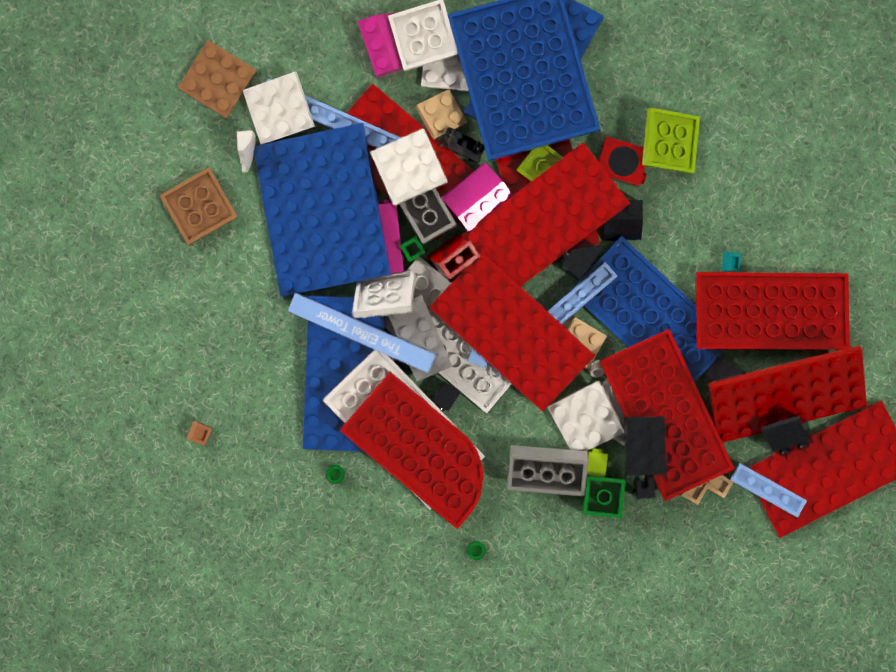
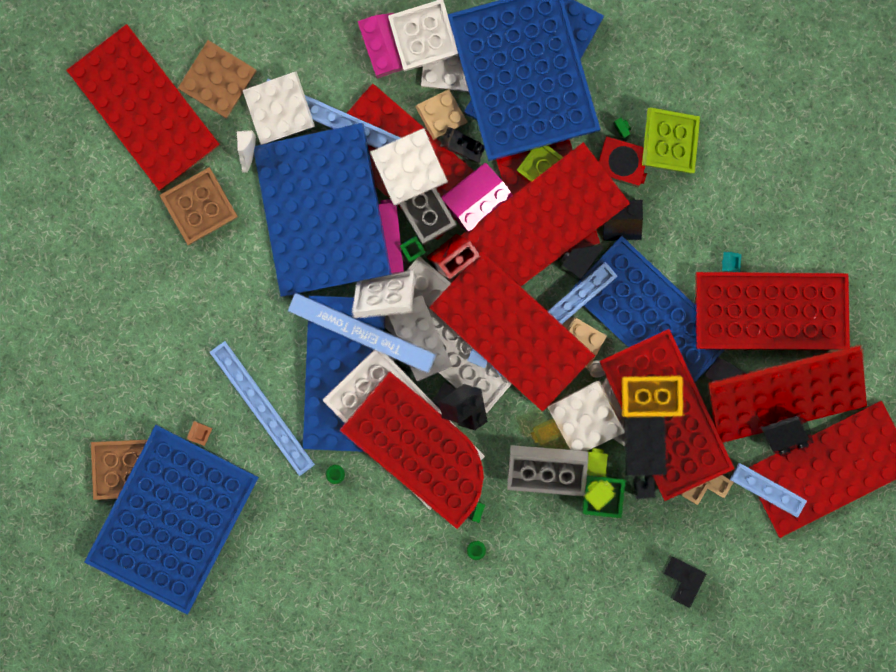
none -> red plate [66,24,220,191]
none -> blue plate [84,425,259,615]
none -> medium nougat plate [91,440,147,500]
none -> light blue tile [209,341,315,476]
none -> black brick [439,384,488,431]
none -> green plate [469,502,485,523]
none -> clear yellow brick [530,418,561,446]
none -> lime brick [584,480,615,511]
none -> green plate [613,118,631,140]
none -> yellow brick [622,377,683,416]
none -> black brick [662,555,707,608]

